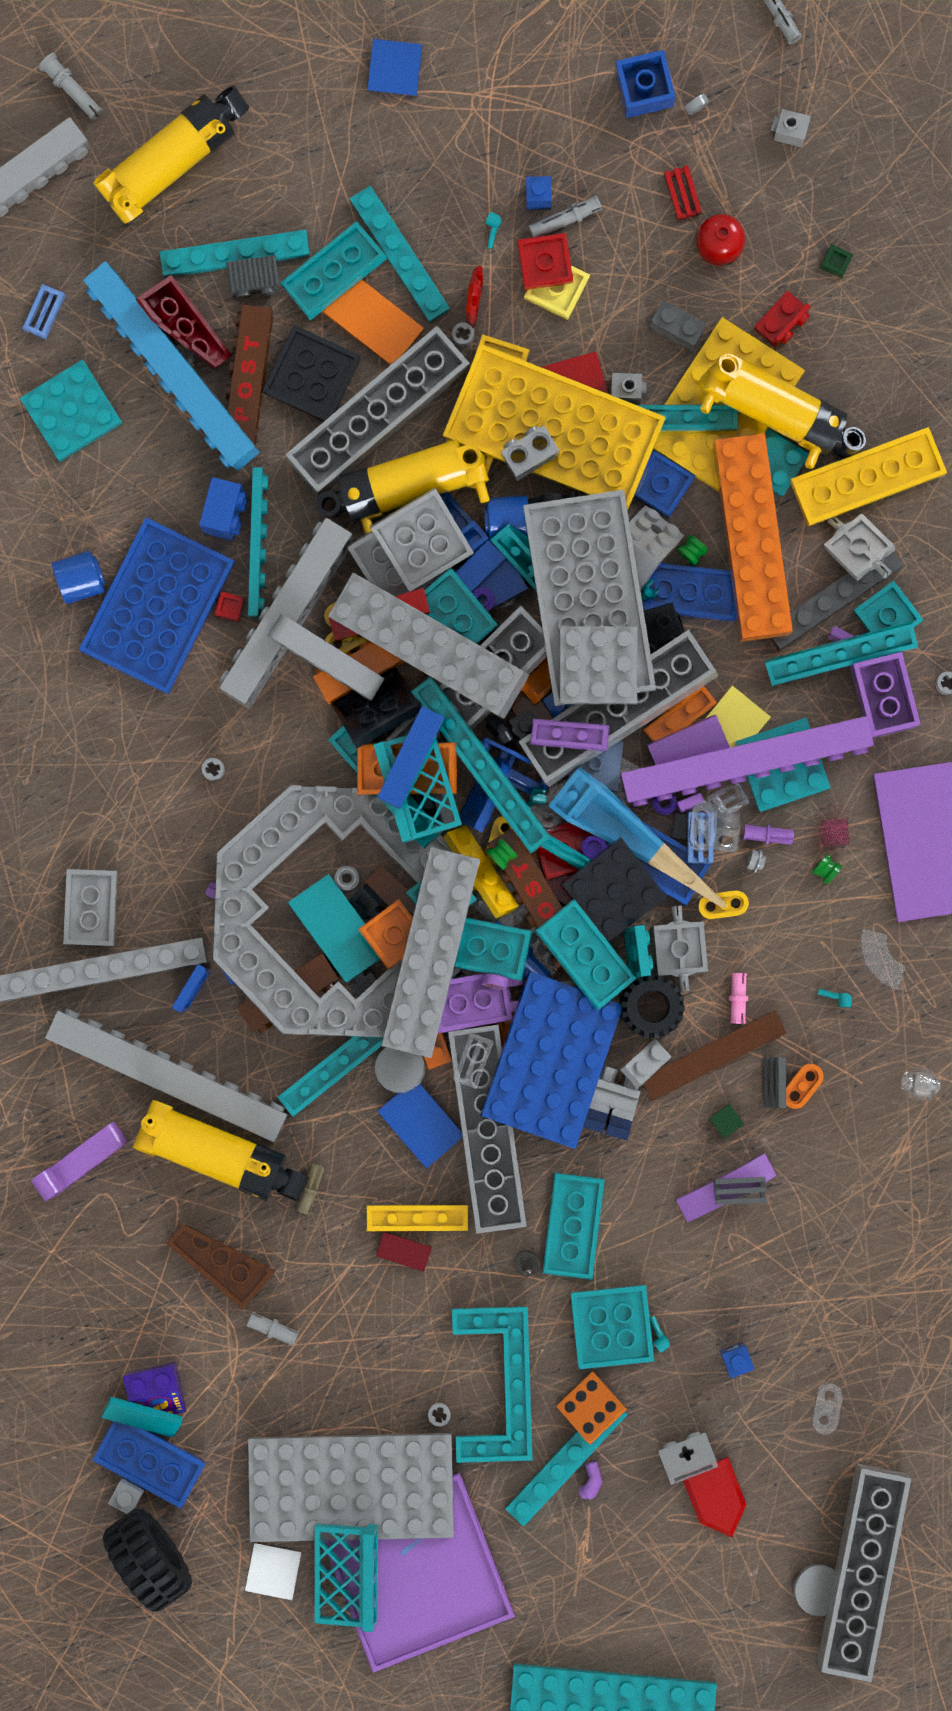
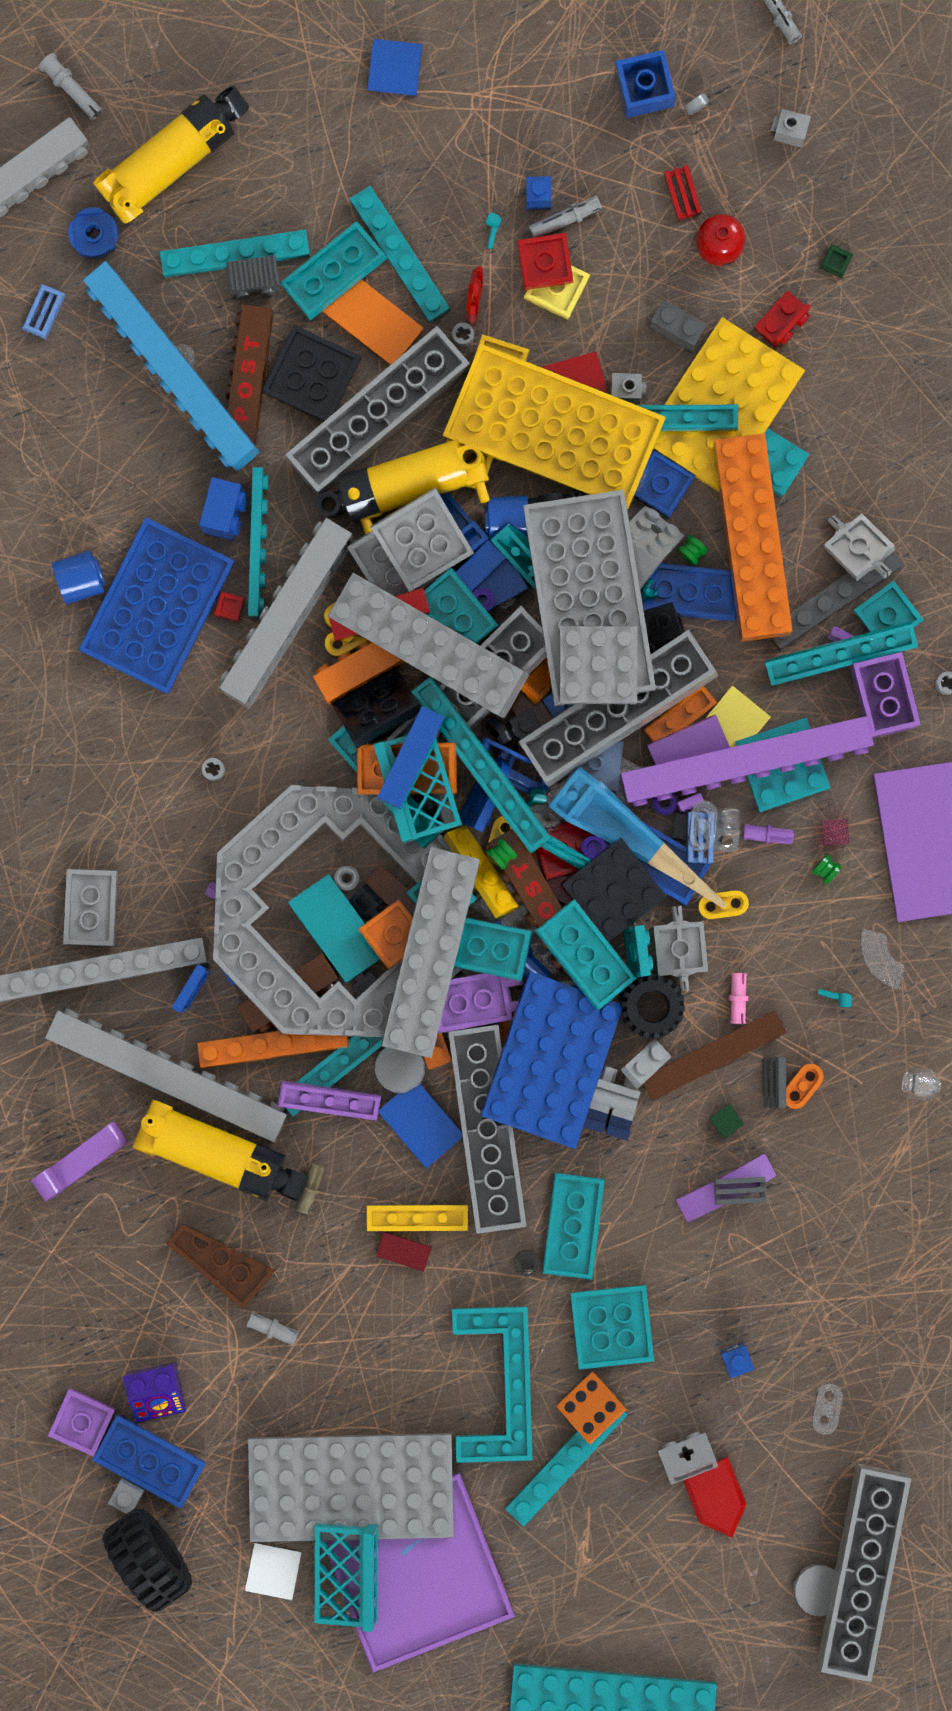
teal plate [20,359,123,462] -> none
teal tile [101,1397,183,1438] -> none
dark red wedge [135,275,232,369] -> none
light grey beam [267,614,384,701] -> none
light grey bush [428,1403,451,1426] -> none
clear tile [453,1032,494,1089] -> none
medium lavender tile [482,974,508,990] -> none
light grey brick [501,425,560,481] -> none
medium lavender tile [531,719,610,752] -> none
medium lavender arm [579,1461,602,1500] -> none
teal hand [650,1316,670,1353] -> none
yellow piece [700,354,866,469] -> none
clear tile [707,783,750,820] -> none
light grey plate [746,849,766,873] -> none
yellow plate [790,427,947,527] -> none
none -> medium lavender plate [48,1388,116,1457]
none -> blue plate [68,207,119,259]
none -> orange plate [197,1031,350,1069]
none -> medium lavender tile [277,1080,381,1121]

